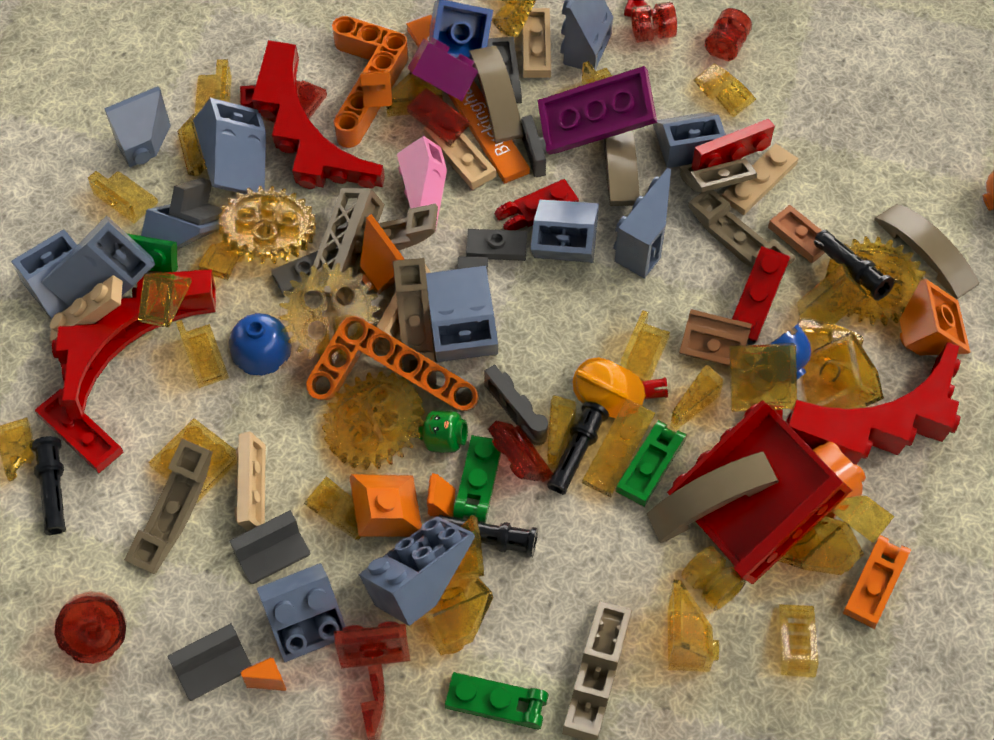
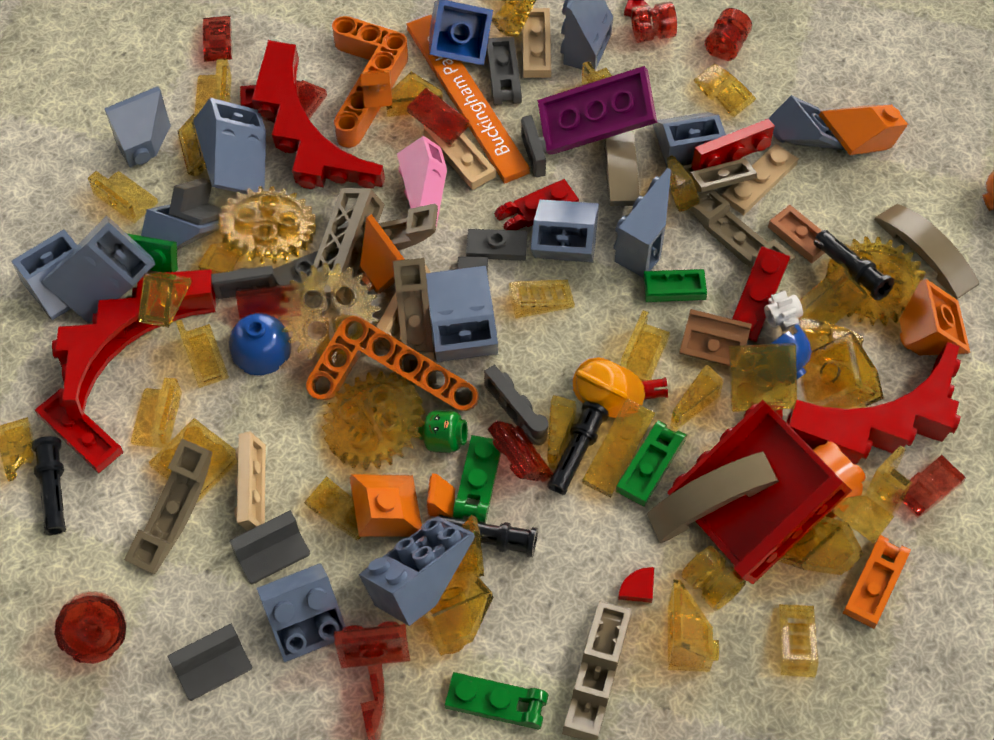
tan plate [50,275,123,343] -> none
orange slope [240,657,286,691] -> none
magenta brick [408,37,478,101] -> none
dark tan slope [469,46,523,143] -> none
none -> clear yellow panel [131,377,182,448]
none -> clear red slope [203,16,233,62]
none -> dark grey plate [212,265,277,299]
none -> clear red plate [236,283,302,320]
none -> clear yellow slope [509,280,575,319]
none -> red tile [618,567,655,603]
none -> green plate [643,269,707,302]
none -> clear yellow slope [667,155,700,212]
none -> white gear [764,290,803,332]
none -> sand blue slope [769,95,845,150]
none -> orange slope [819,104,908,155]
none -> clear yellow panel [864,445,912,519]
none -> clear red slope [894,455,966,518]

